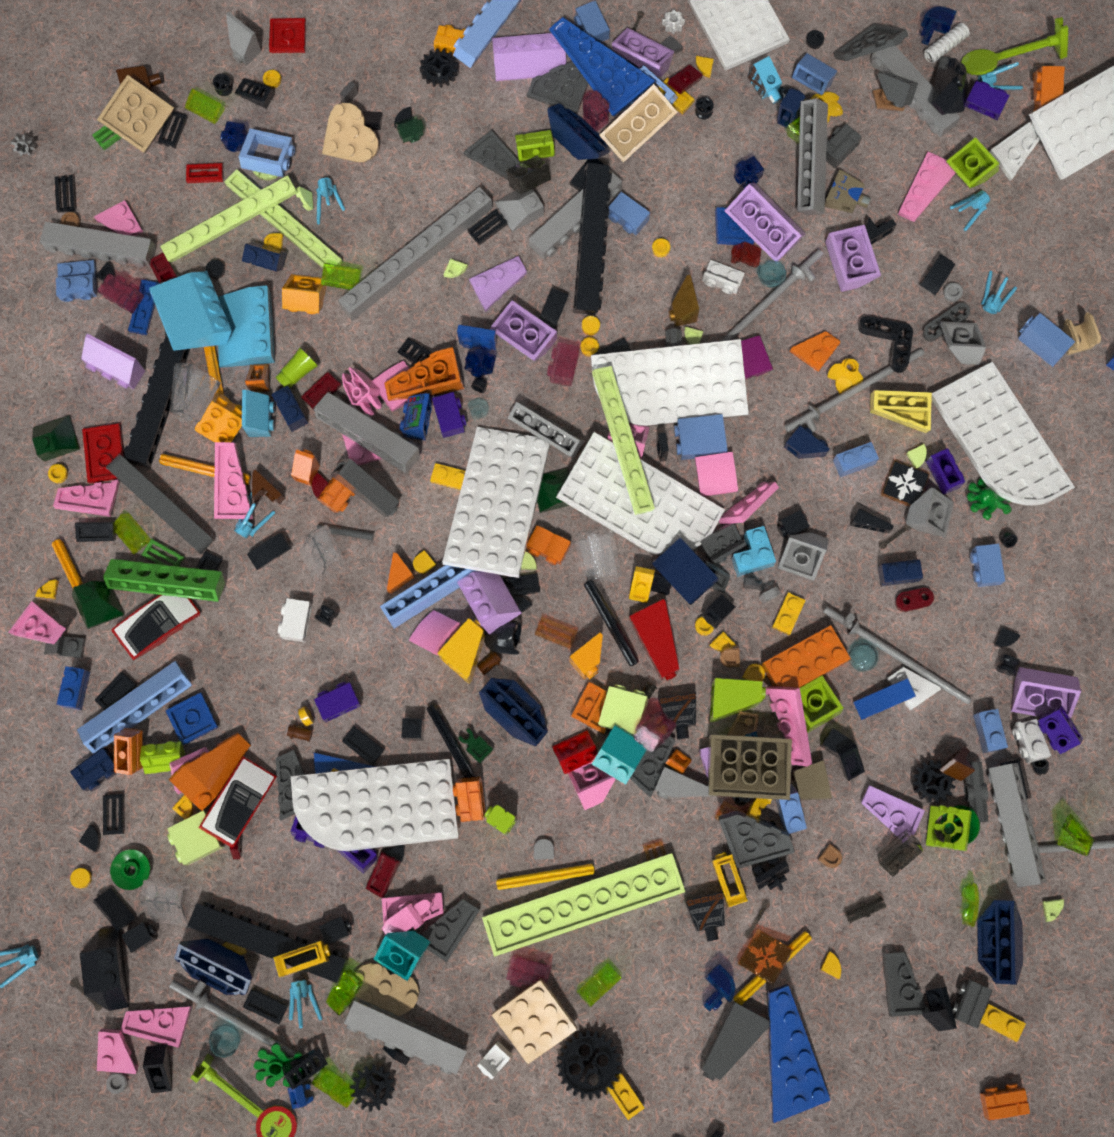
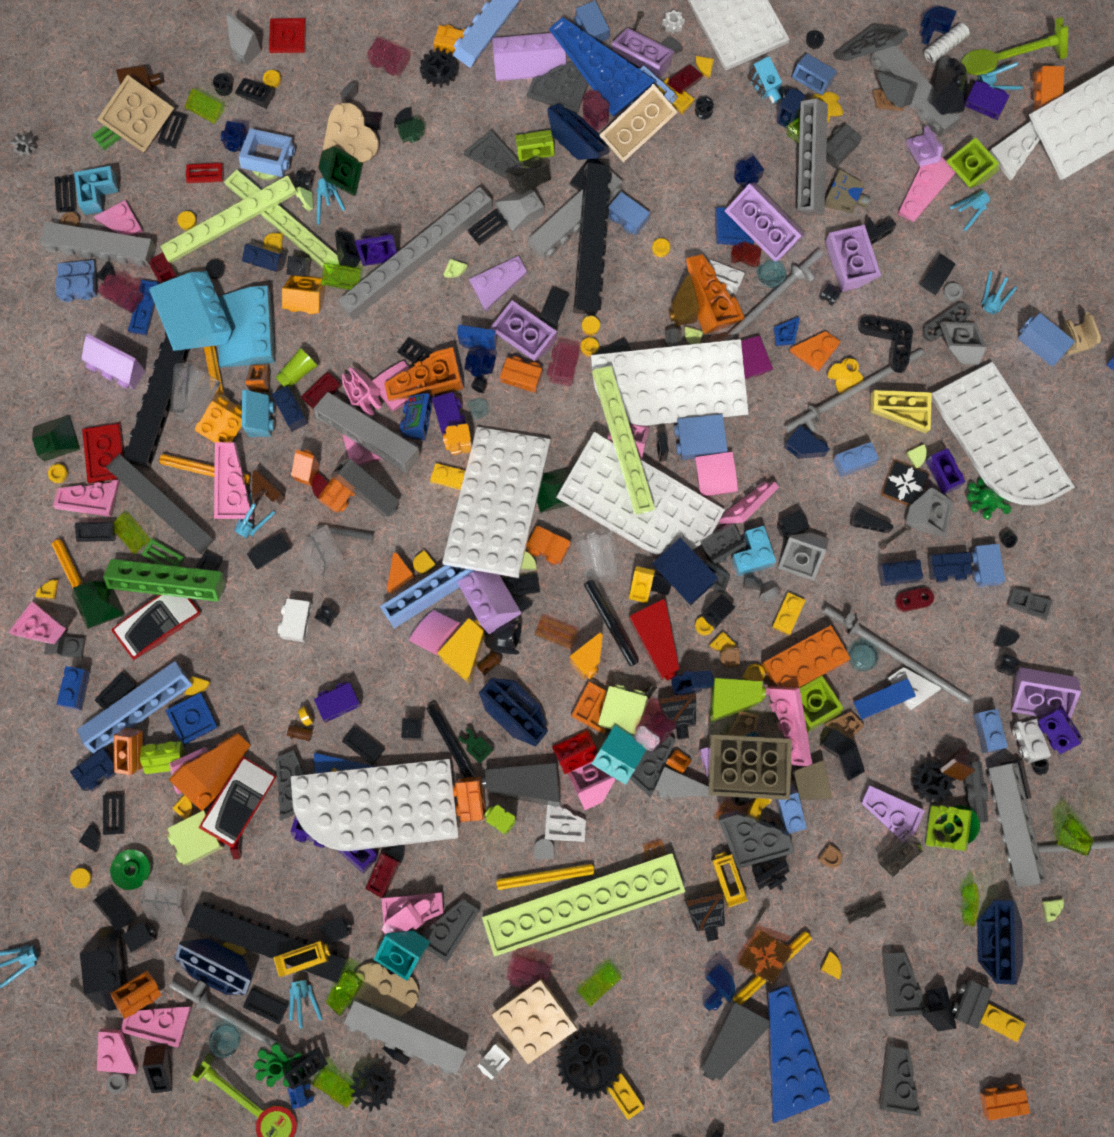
light grey brick [508,402,585,457] -> none
none -> medium azure brick [74,166,119,215]
none -> orange brick [110,970,161,1019]
none -> yellow tile [177,211,197,231]
none -> yellow tile [185,676,211,696]
none -> black brick [287,255,311,277]
none -> black wheel [295,169,314,190]
none -> dark green slope [318,146,363,196]
none -> black slope [335,230,361,269]
none -> dark purple slope [355,233,398,266]
none -> clear pink brick [367,37,410,76]
none -> light orange brick [443,424,472,455]
none -> dark grey slope [482,763,560,807]
none -> orange brick [500,356,543,393]
none -> white wing [545,805,586,842]
none -> dark blue brick [671,669,714,695]
none -> orange wedge [686,254,744,334]
none -> blue piece [774,317,800,346]
none -> black wheel [820,283,842,306]
none -> medium nougat piece [825,712,865,739]
none -> dark grey wing [880,1046,922,1117]
none -> lavender bracket [906,126,943,167]
none -> dark blue brick [928,552,973,583]
none -> dark grey slope [1008,588,1052,620]

